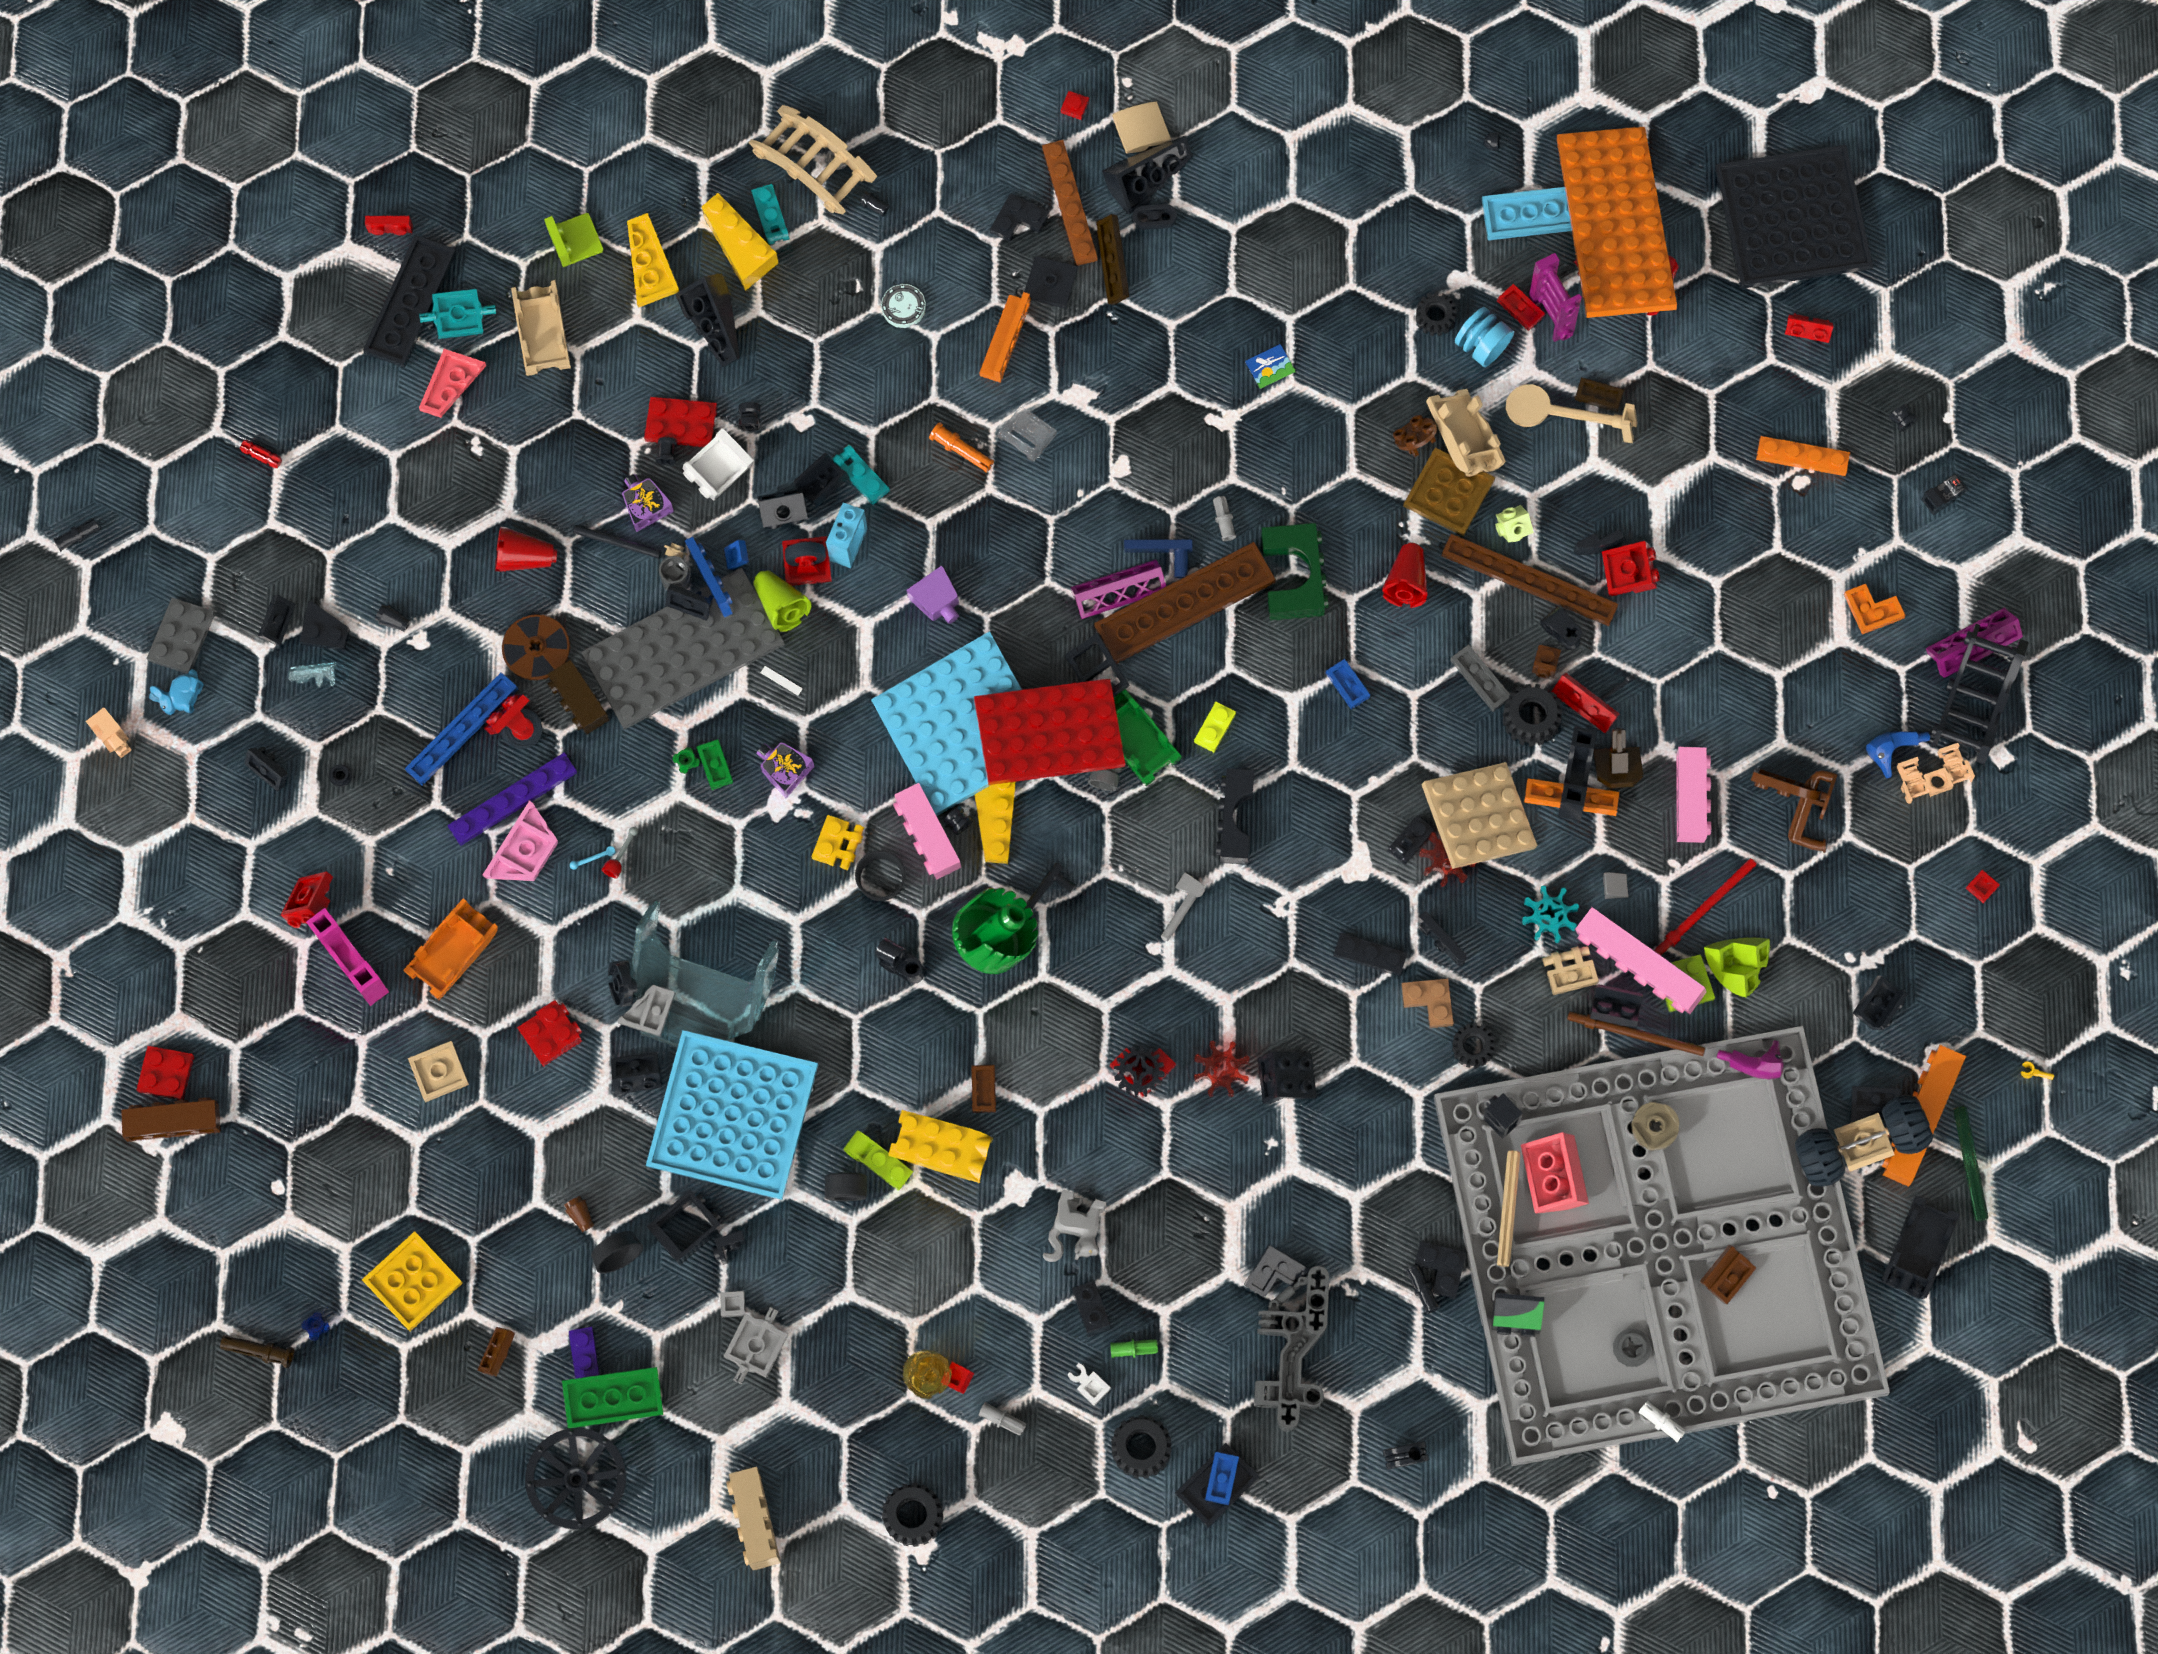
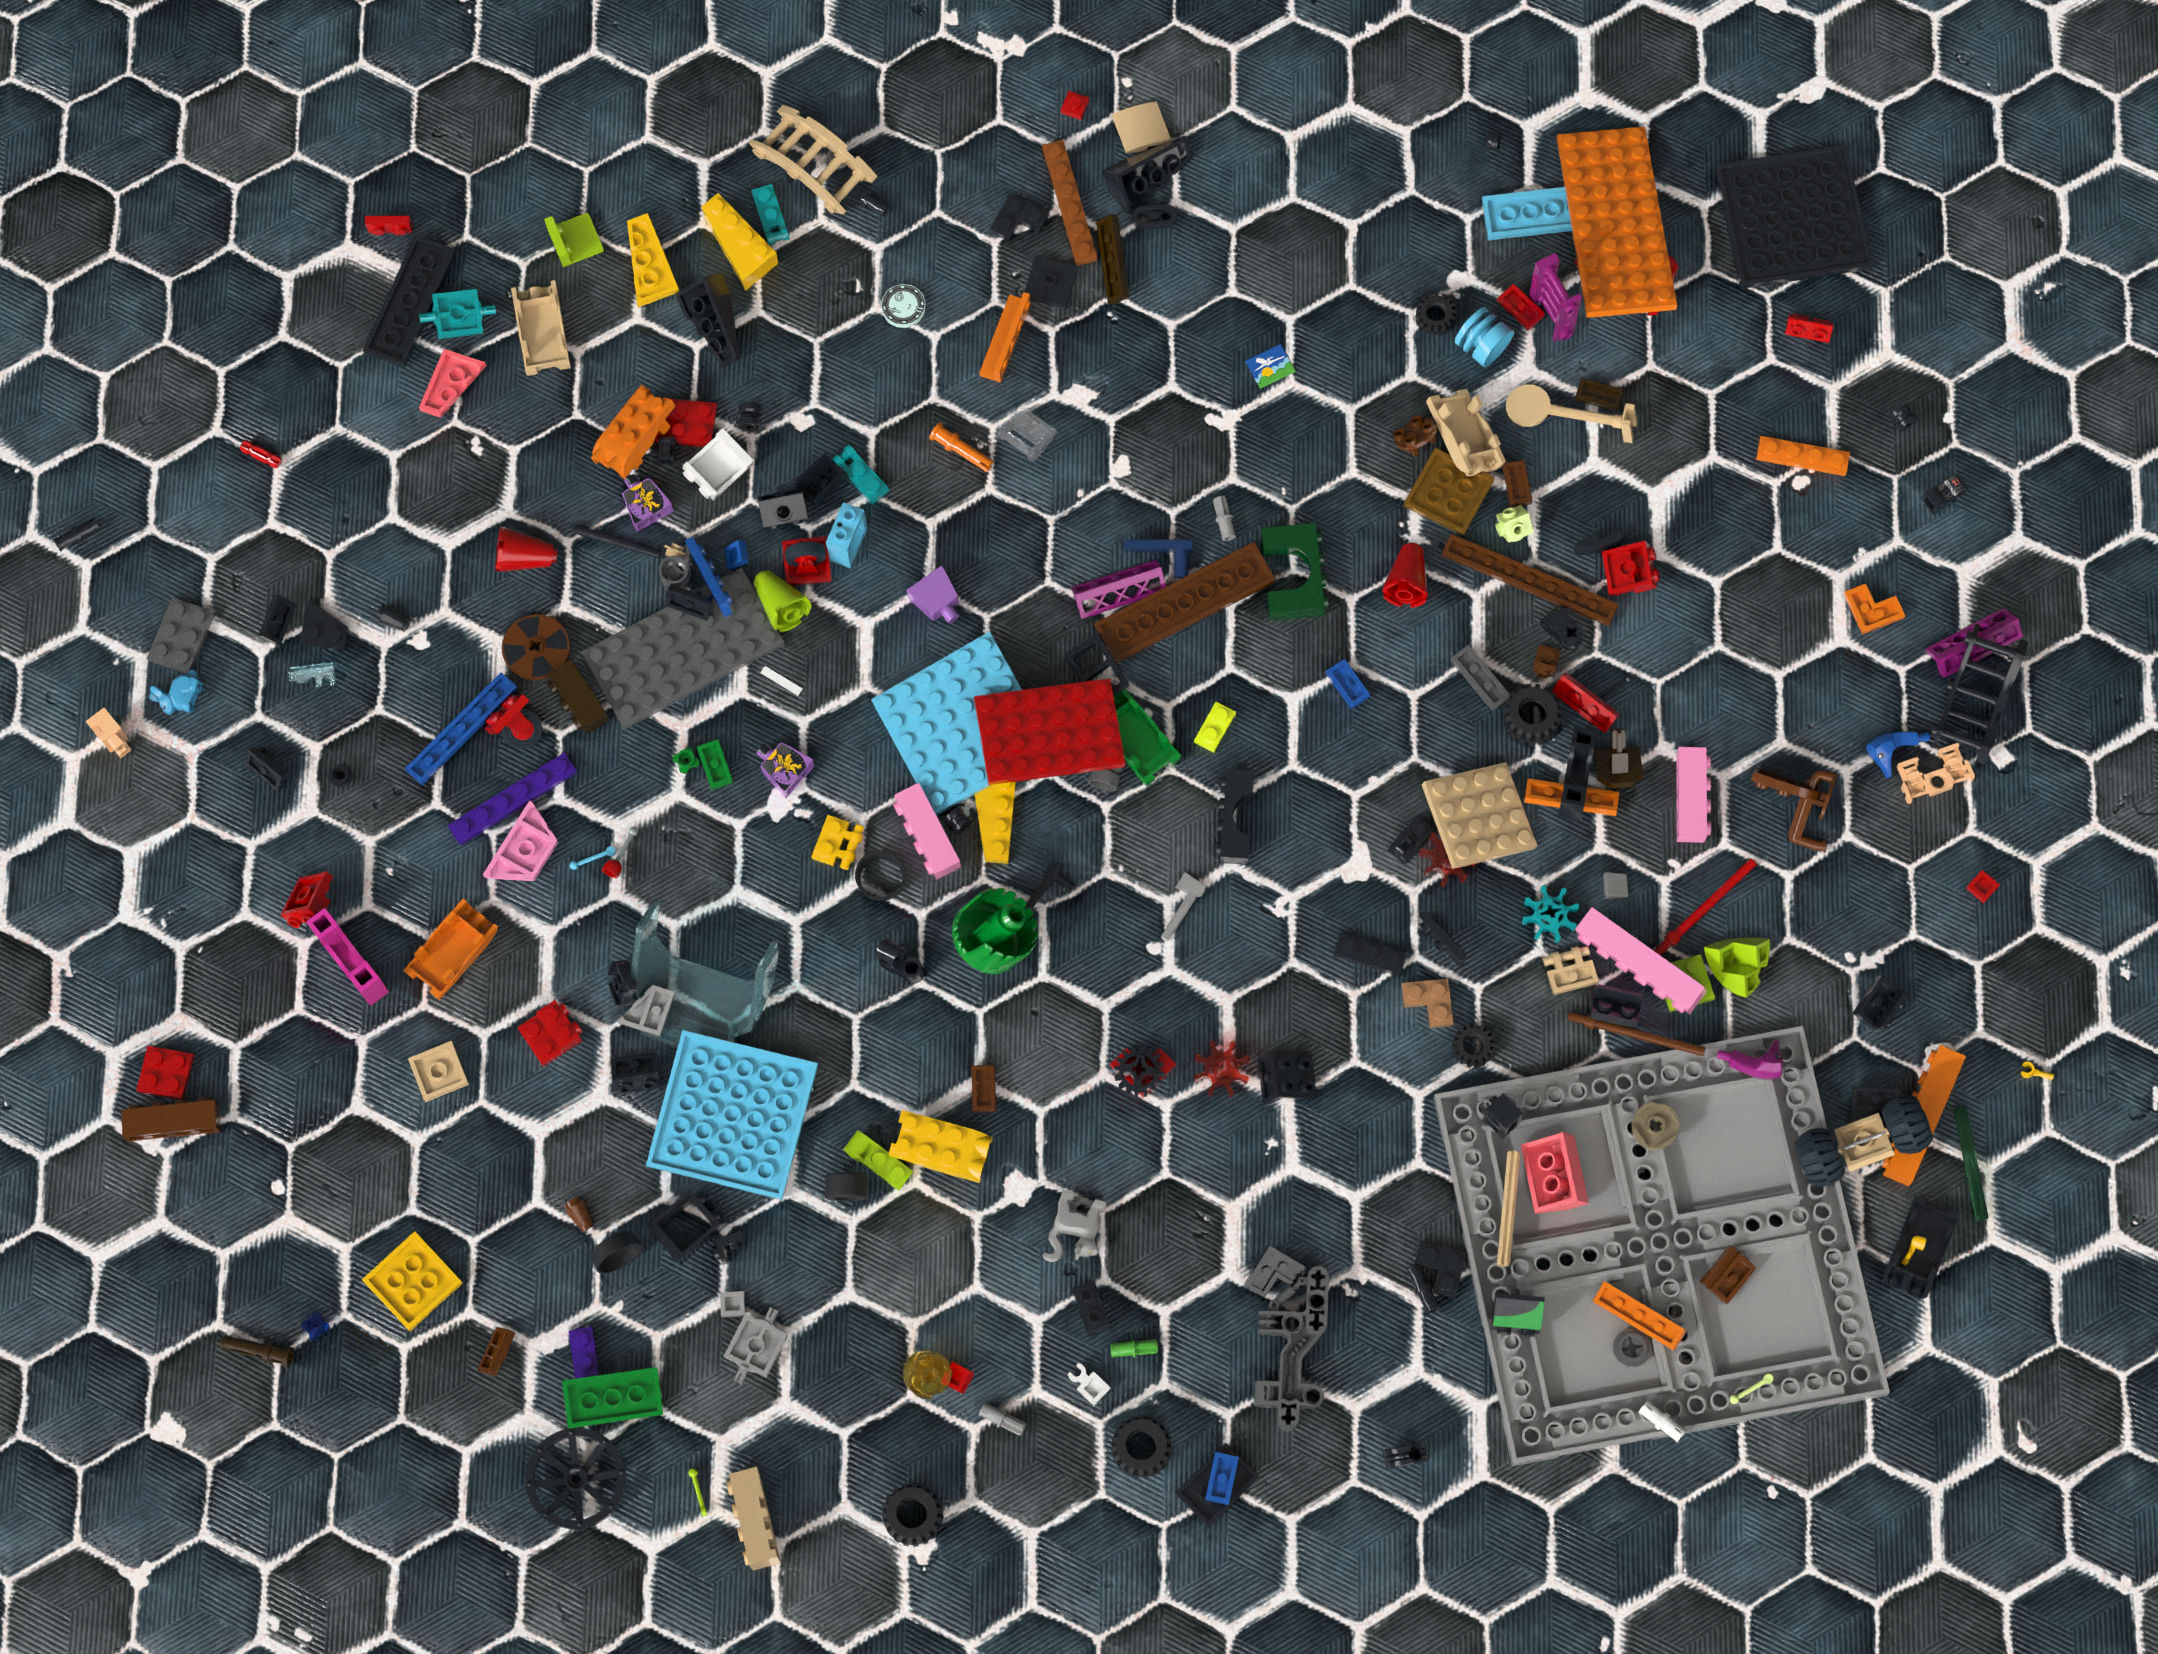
none -> orange piece [591,385,676,479]
none -> lime hinge [688,1468,707,1517]
none -> reddish brown plate [1502,460,1533,507]
none -> orange plate [1592,1281,1687,1351]
none -> yellowish green hinge [1730,1374,1773,1404]
none -> yellow hand [1901,1235,1926,1266]

